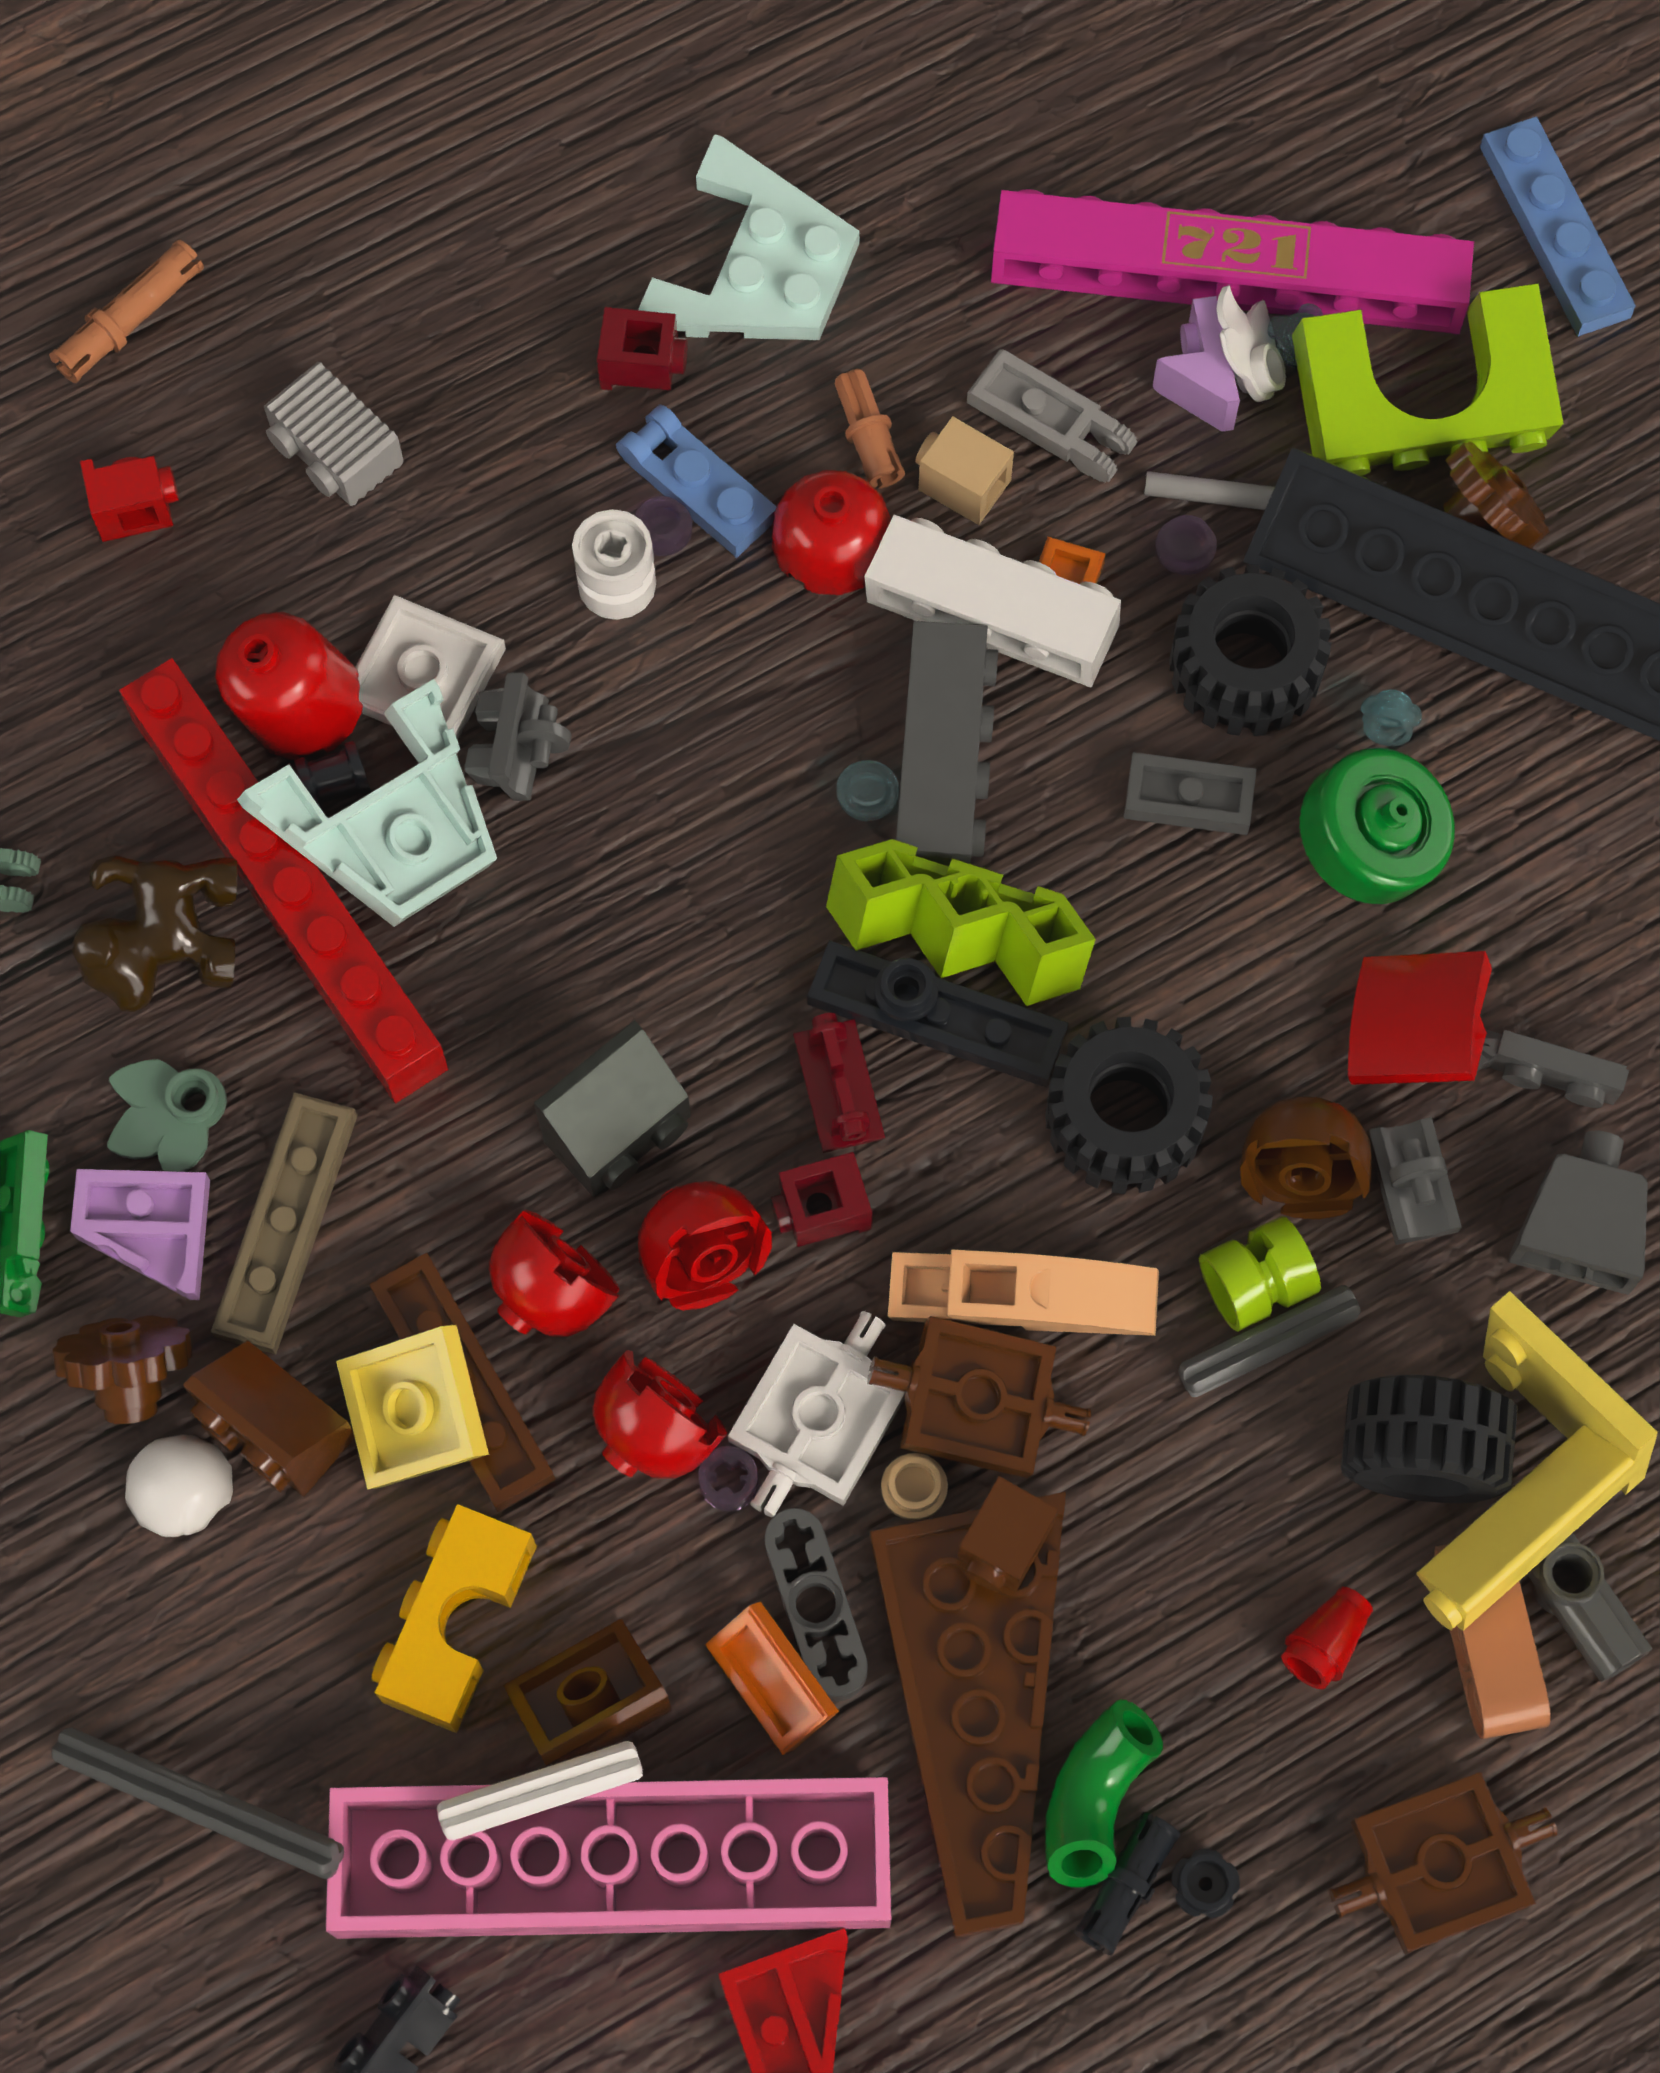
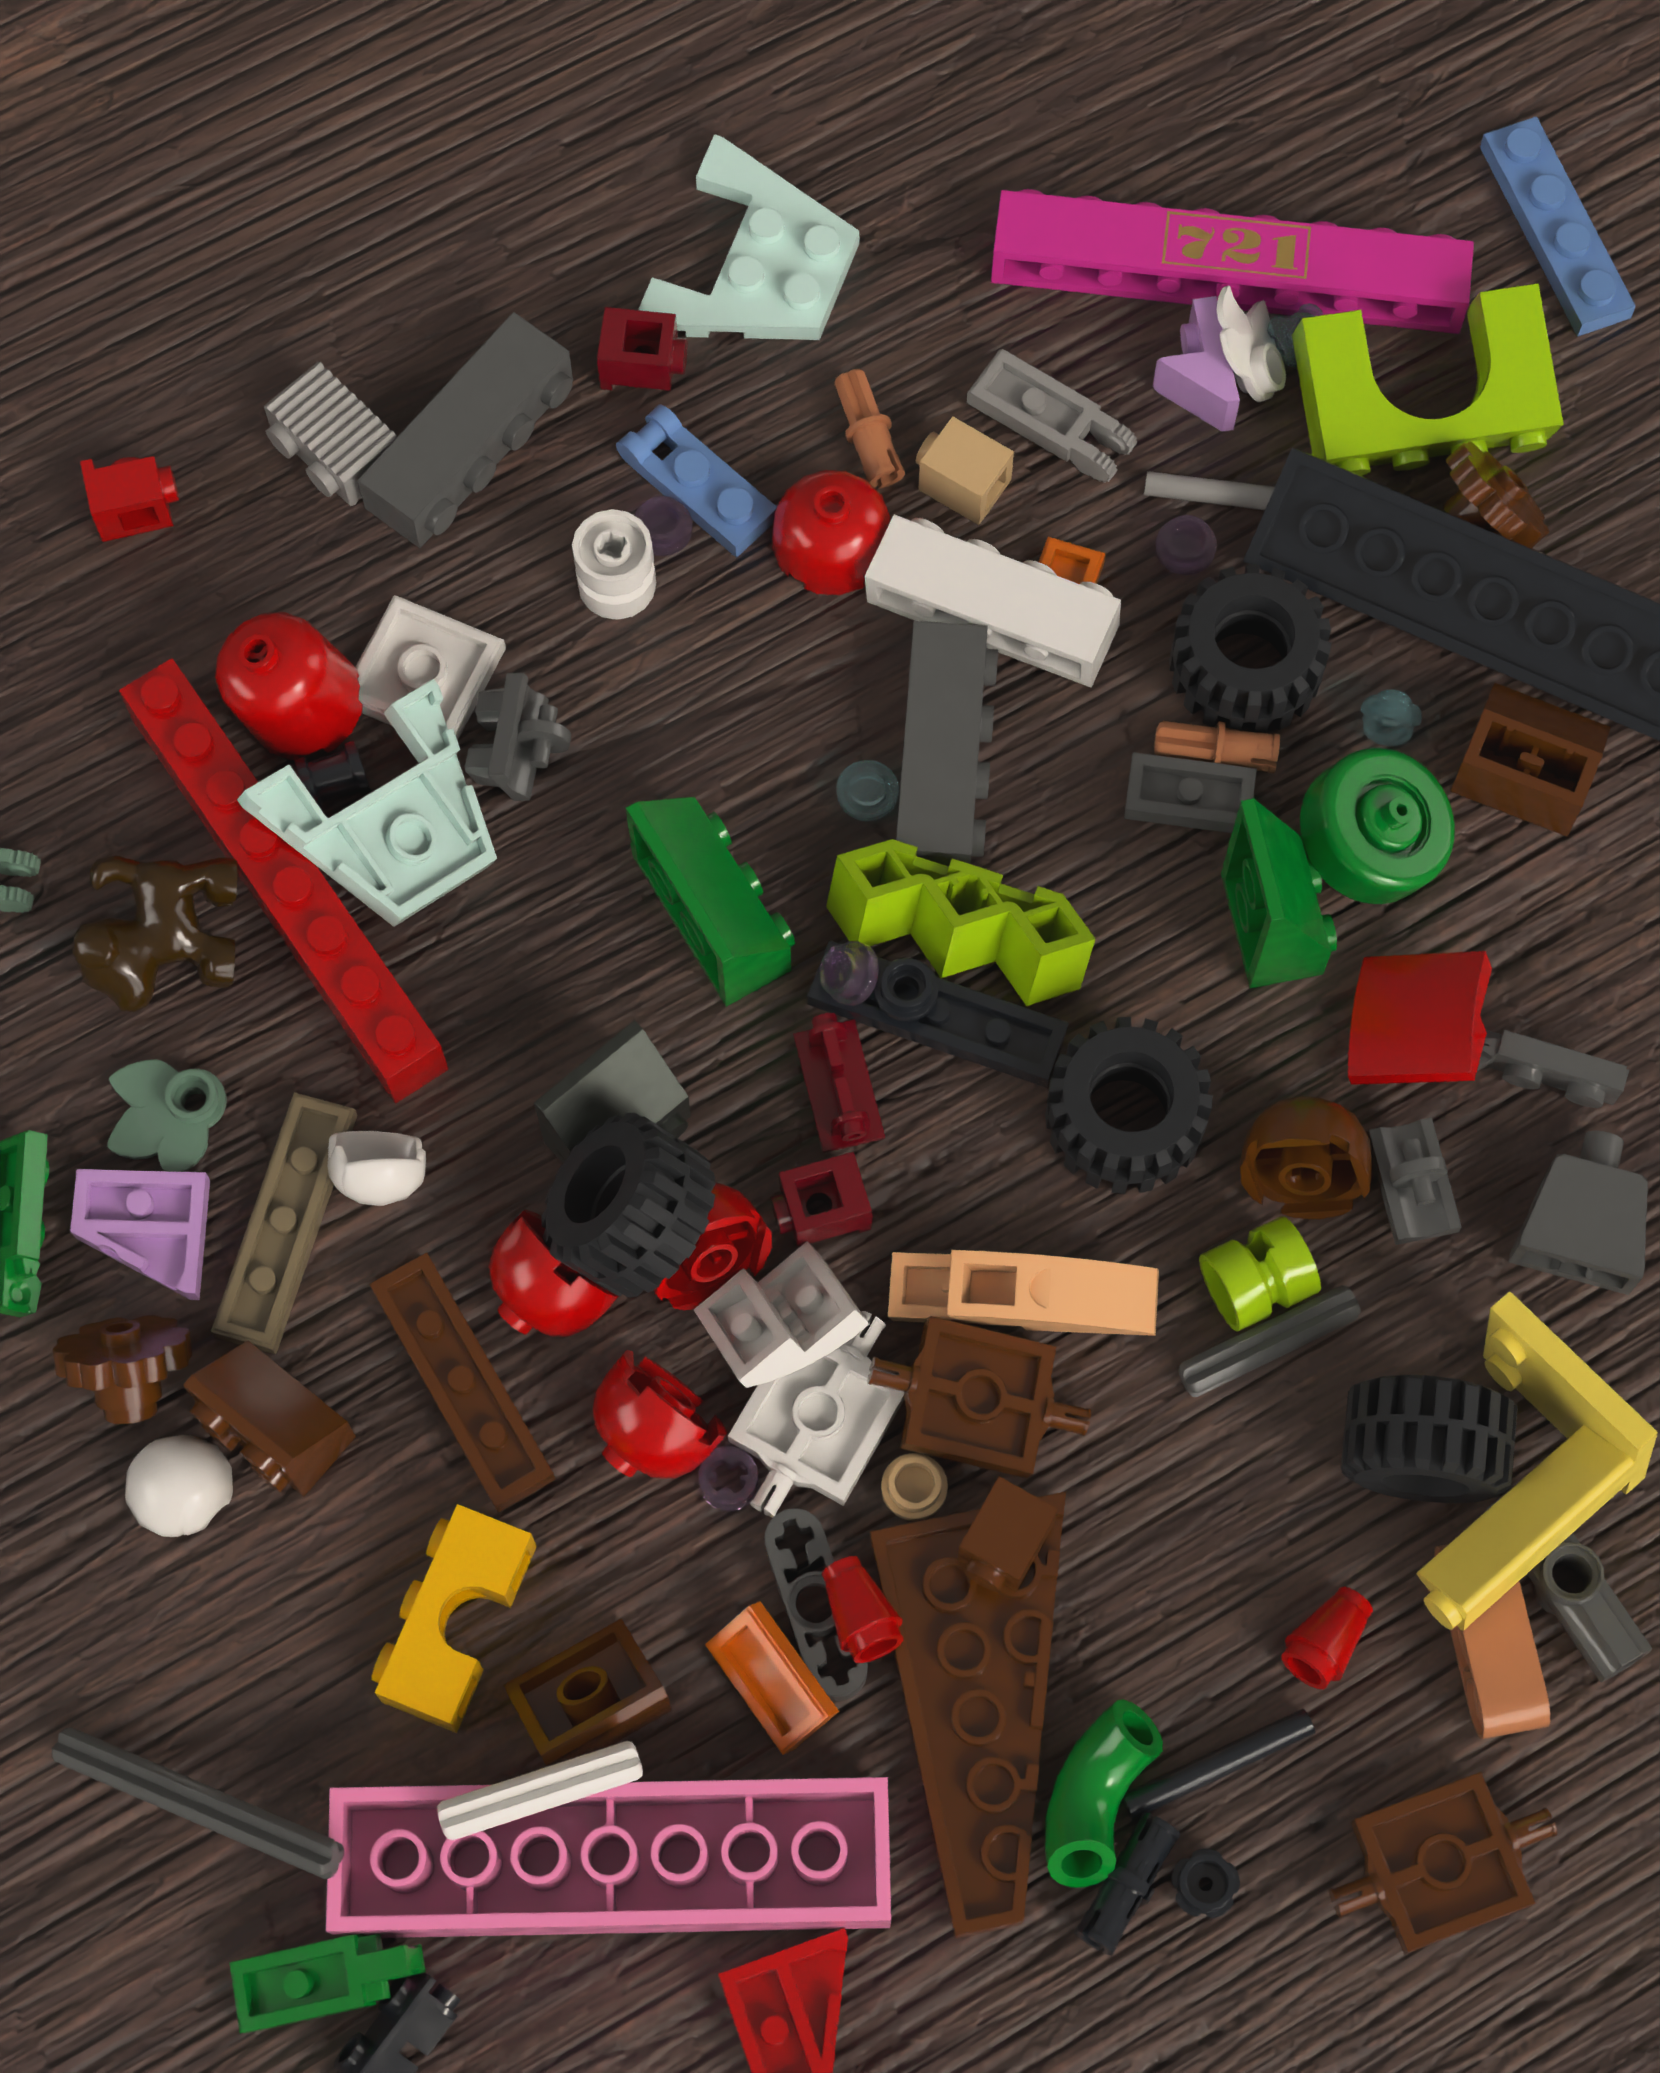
nougat pin [49,240,204,383] -> none
light yellow plate [336,1325,489,1490] -> none
none -> green hinge [229,1934,426,2034]
none -> white hair [327,1131,426,1206]
none -> dark grey brick [358,312,573,548]
none -> black tyre [541,1113,716,1297]
none -> green slope [626,797,796,1007]
none -> white slope [694,1241,870,1388]
none -> plate [820,941,879,1006]
none -> red cone [821,1556,904,1663]
none -> black bar [1122,1708,1315,1820]
none -> nougat axle [1154,721,1280,774]
none -> green slope [1221,798,1337,988]
none -> reddish brown slope [1450,683,1611,836]

